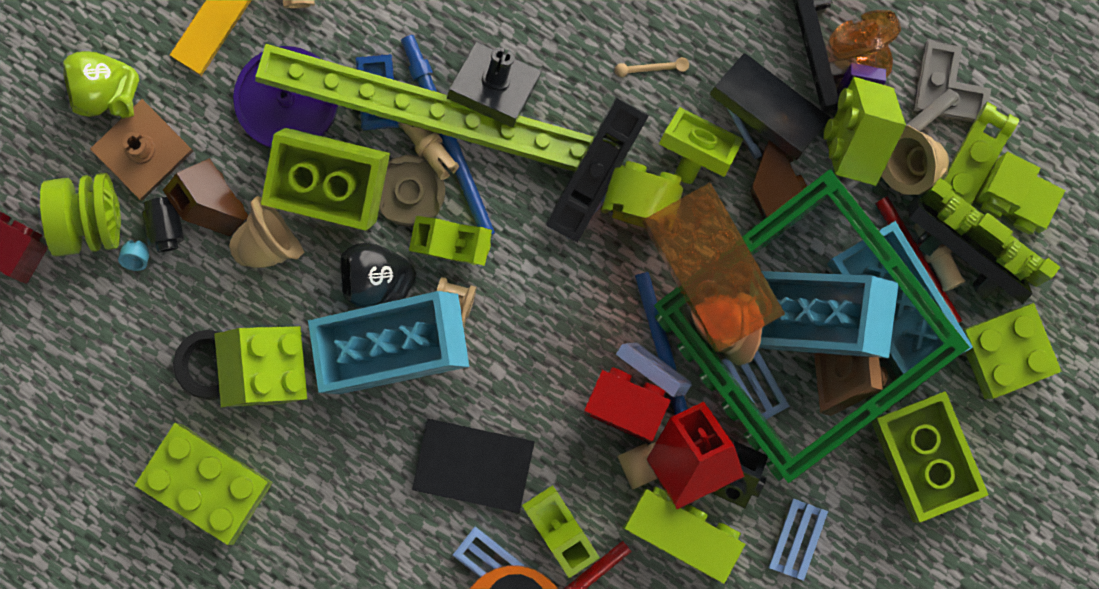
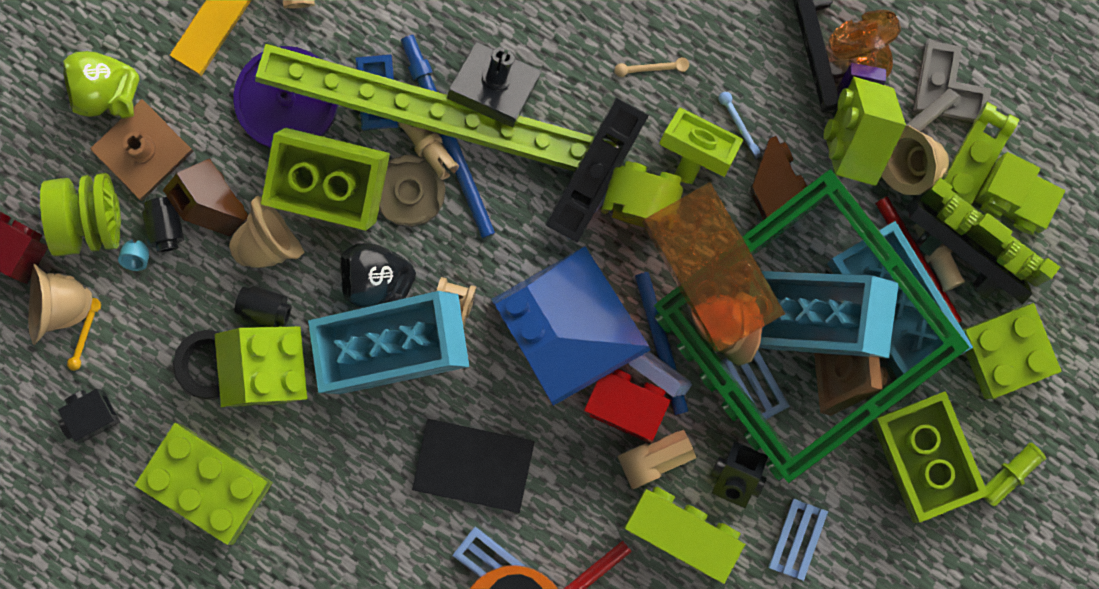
lime brick [409,216,492,266] -> none
lime brick [522,485,600,578] -> none
red slope [647,401,744,509] -> none
black tile [710,53,831,160] -> none
none -> tan piece [28,264,92,345]
none -> black brick [58,389,120,443]
none -> yellow hinge [67,298,101,371]
none -> black brick [234,286,292,327]
none -> blue slope [491,246,651,406]
none -> lime axle [983,442,1047,506]

